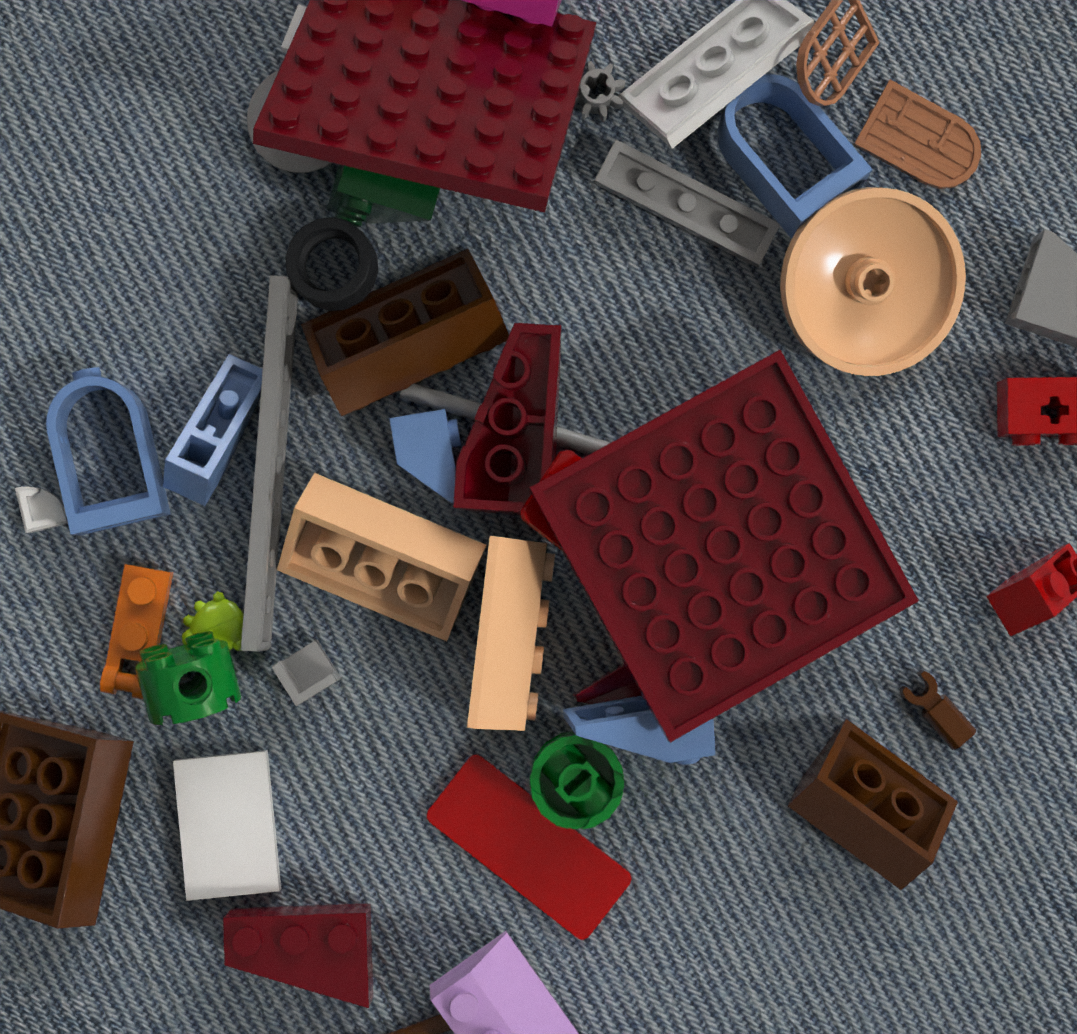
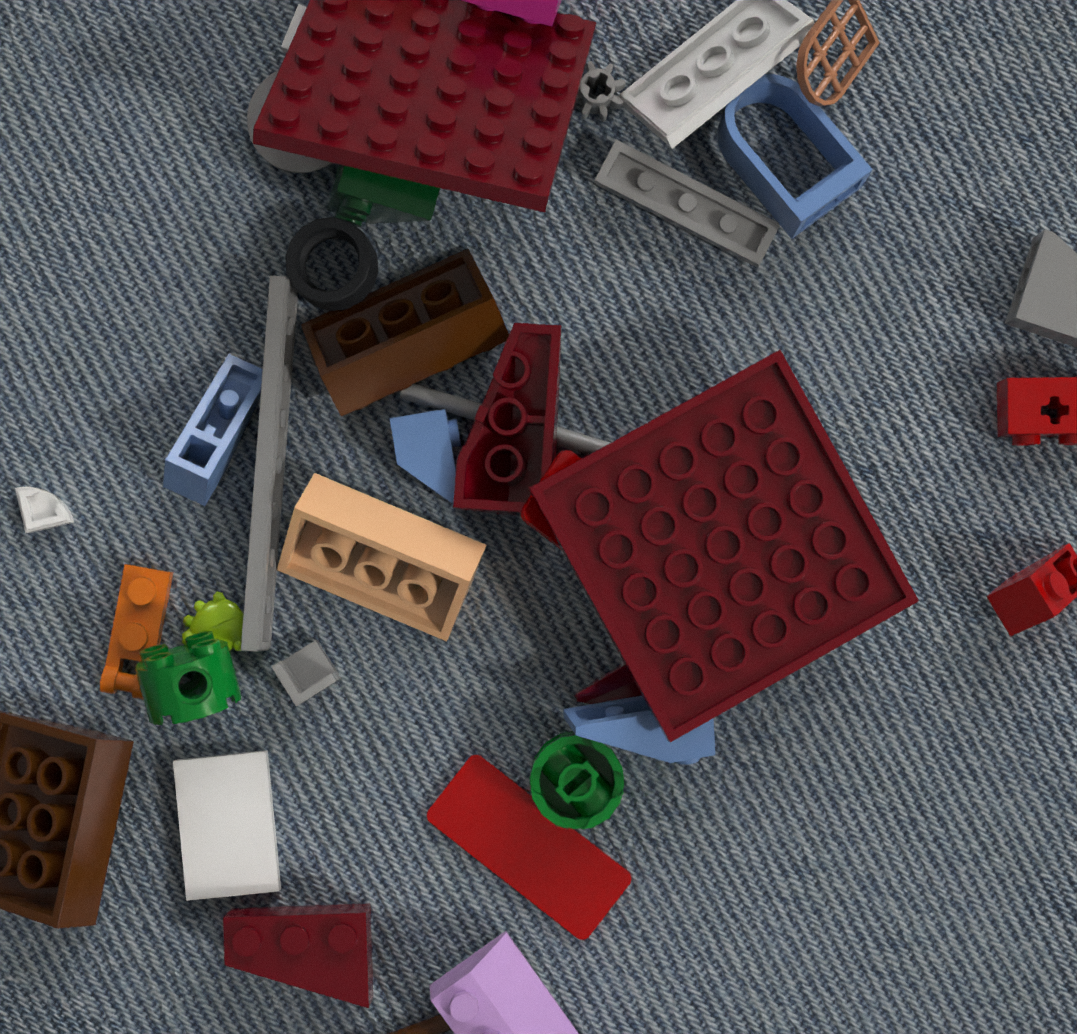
medium blue window [46,367,171,536] -> none
light nougat slope [467,536,555,731] -> none
light nougat dish [780,187,966,376] -> none
reddish brown slope [788,719,958,890] -> none
nougat window [853,80,981,189] -> none
reddish brown bar [899,670,976,750] -> none

